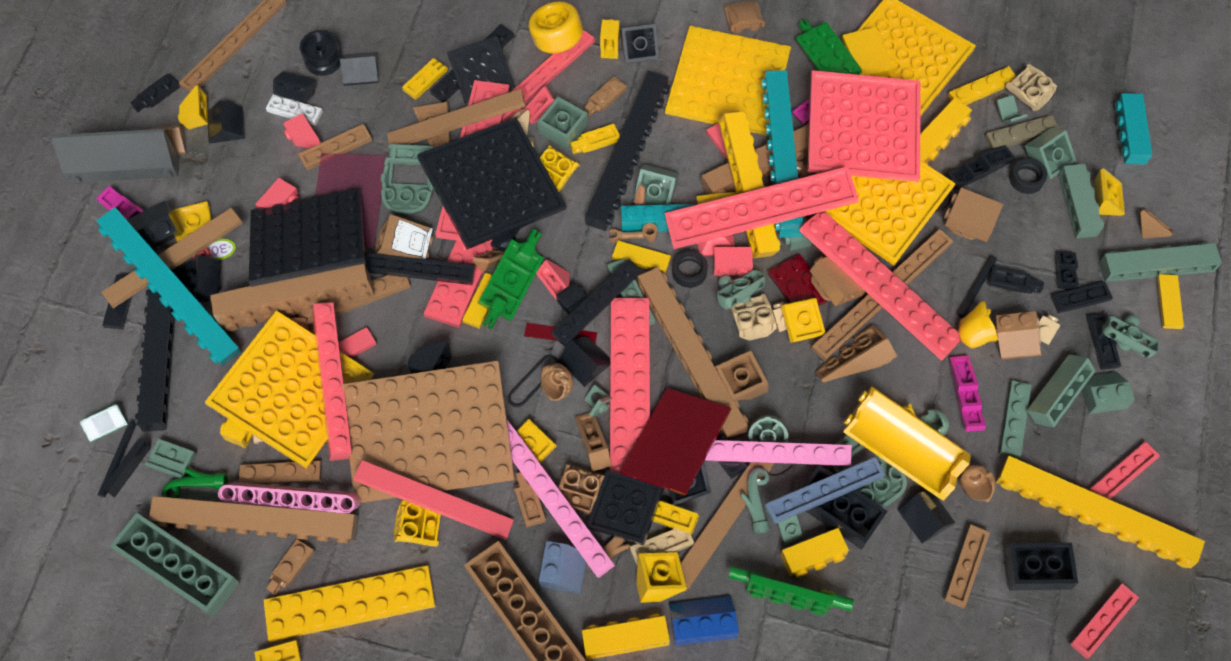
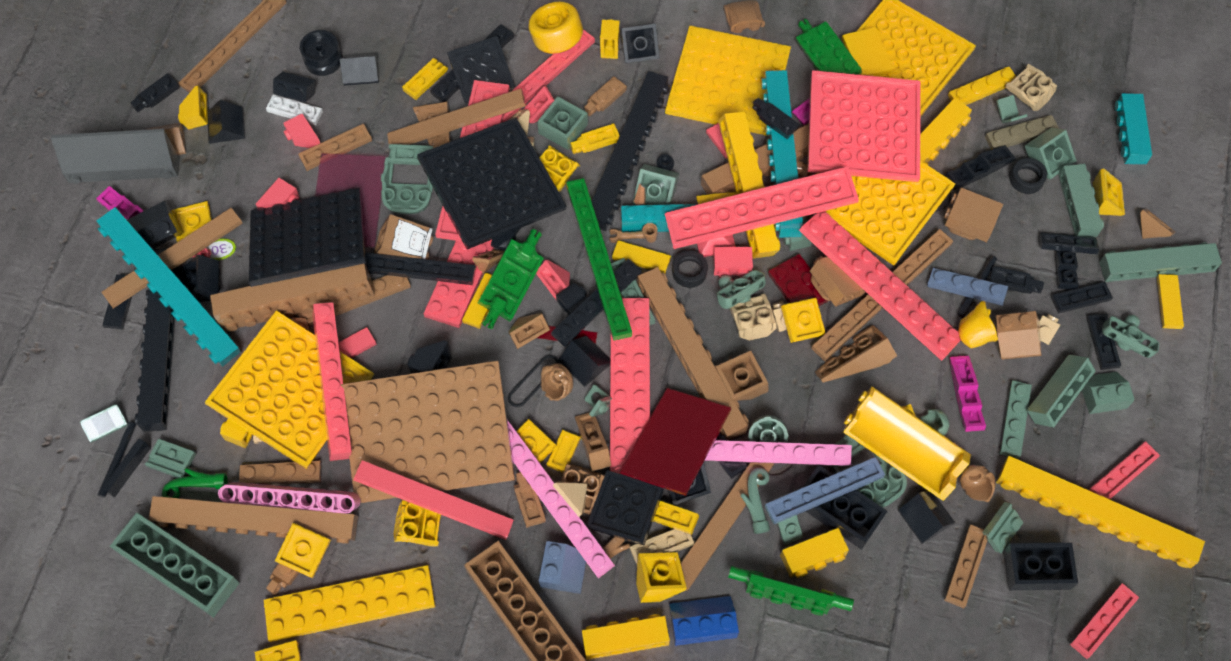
none -> yellow tile [275,523,331,578]
none -> medium nougat slope [508,313,550,349]
none -> yellow tile [547,430,581,473]
none -> tan slope [553,481,587,517]
none -> green plate [566,179,632,341]
none -> black plate [656,154,674,171]
none -> black hinge [752,98,800,139]
none -> sand blue plate [928,268,1008,306]
none -> sand green plate [982,502,1023,553]
none -> black tile [1039,232,1099,254]

